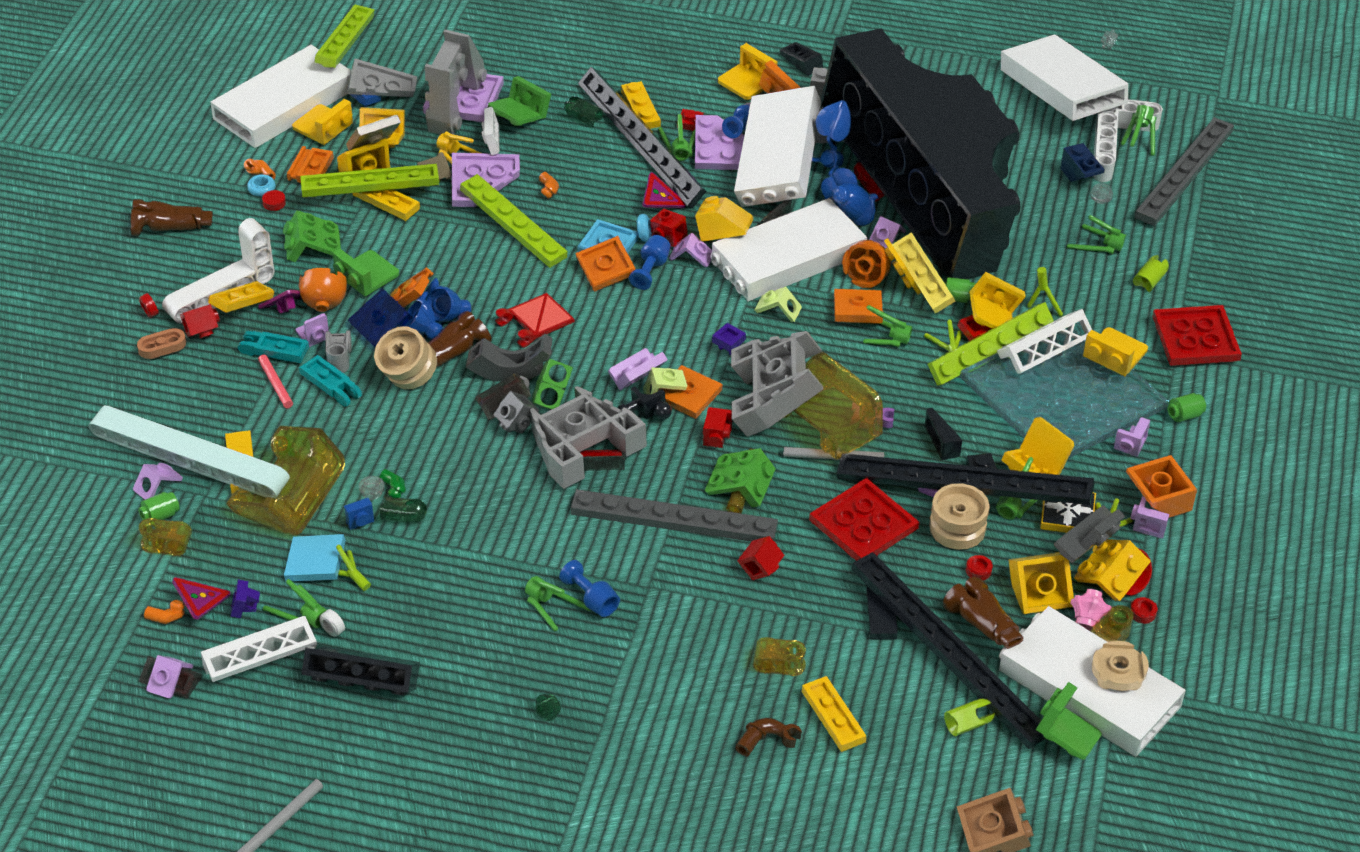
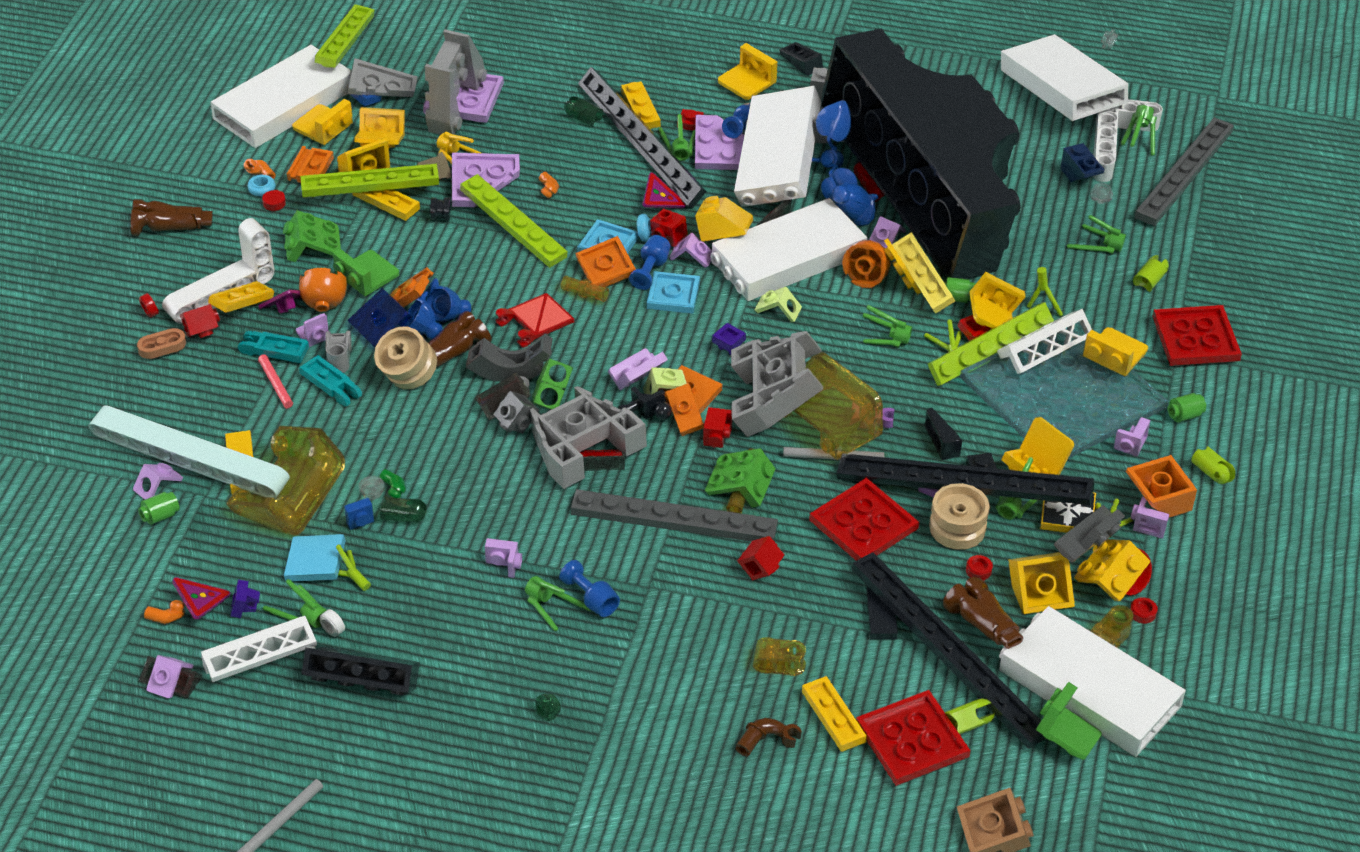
clear yellow piece [139,518,192,556] -> none
dark tan plate [346,115,401,150] -> none
white plate [482,107,500,155] -> none
bright green bracket [487,76,551,126] -> none
orange plate [759,60,801,93] -> none
orange plate [834,289,883,323] -> none
bright pink rock [1070,589,1112,631] -> none
tan plate [1092,641,1149,691] -> none
none -> black wheel [430,197,451,220]
none -> lavender bracket [485,538,522,578]
none -> clear yellow pin [561,275,609,302]
none -> medium azure tile [647,271,700,314]
none -> orange plate [666,383,704,436]
none -> red plate [856,690,971,786]
none -> lime piece [1191,446,1236,484]

